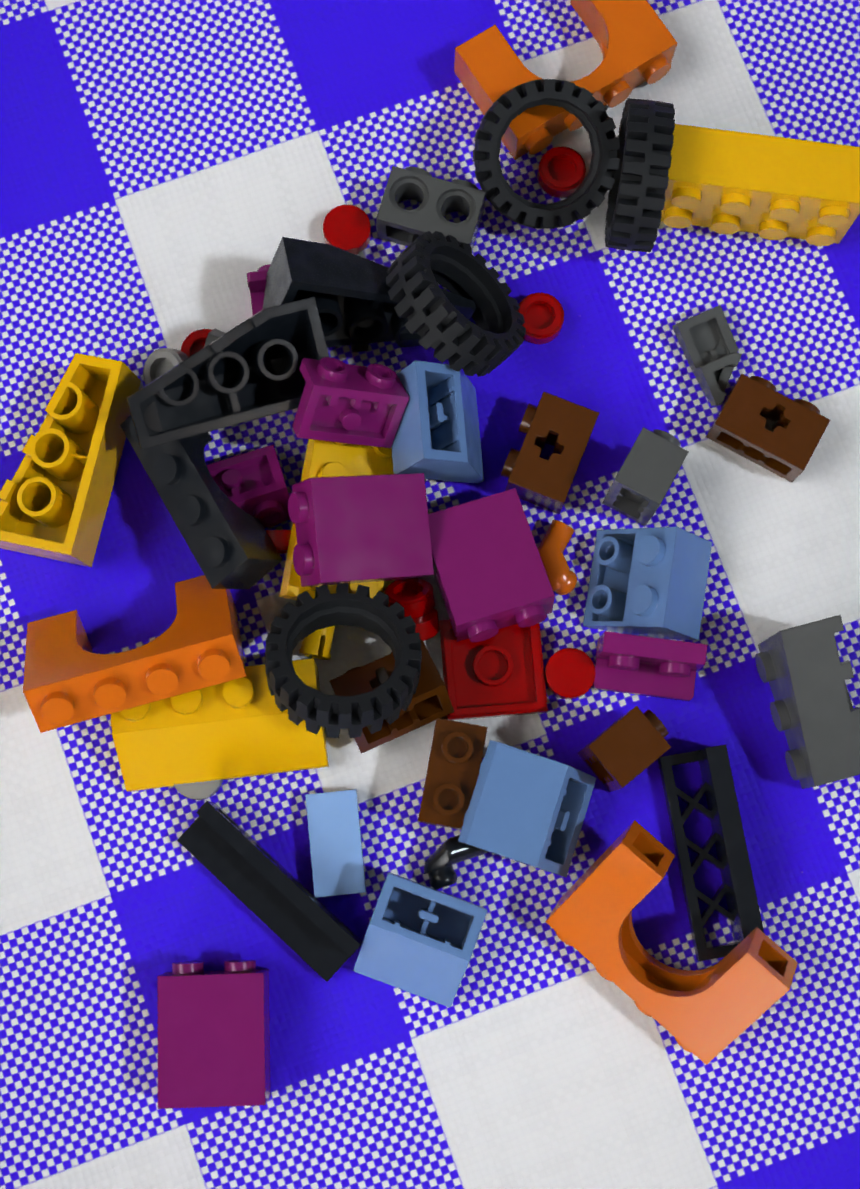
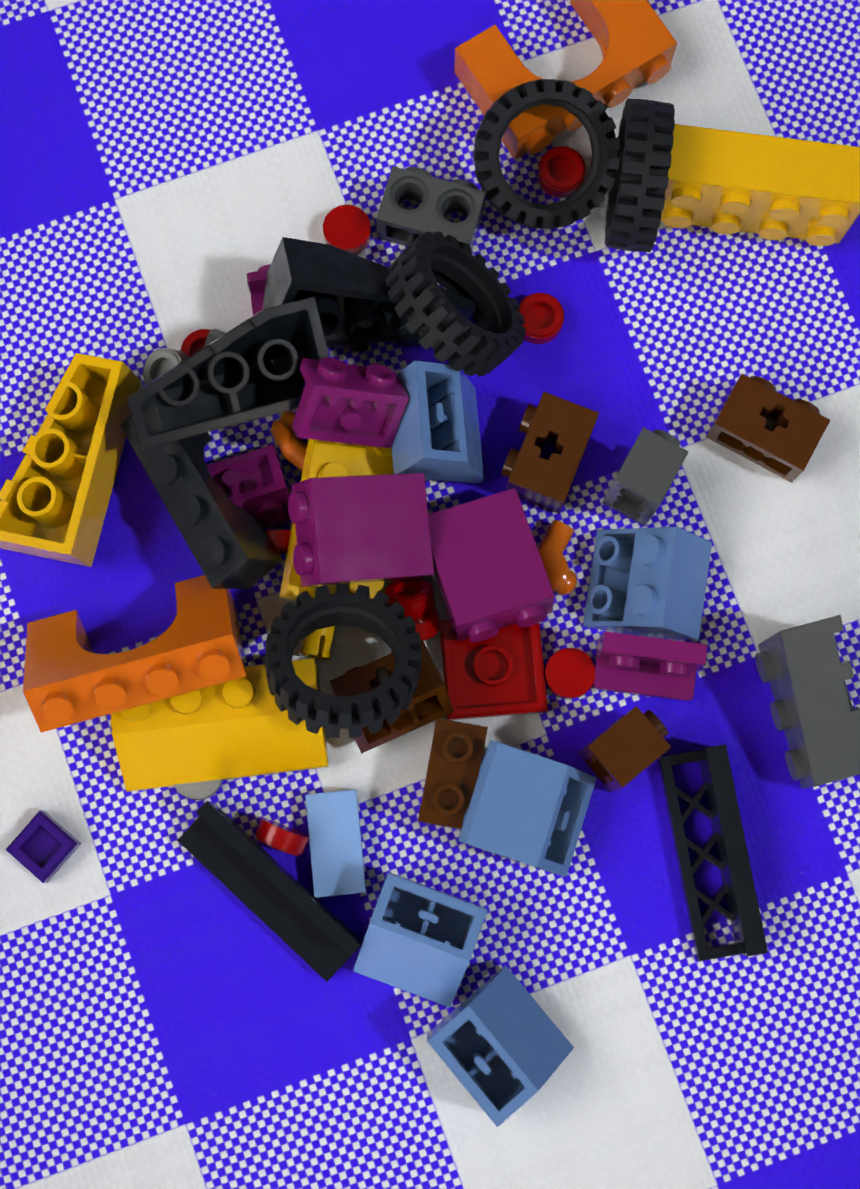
magenta brick [158,960,271,1109] -> none
black arm [424,835,489,889] -> none
orange arch [546,820,798,1065] -> none
dark grey slope [672,305,742,406] -> none
none -> dark purple tile [5,810,82,883]
none -> red tile [255,818,309,856]
none -> orange arm [271,411,307,472]
none -> medium blue slope [427,965,574,1127]

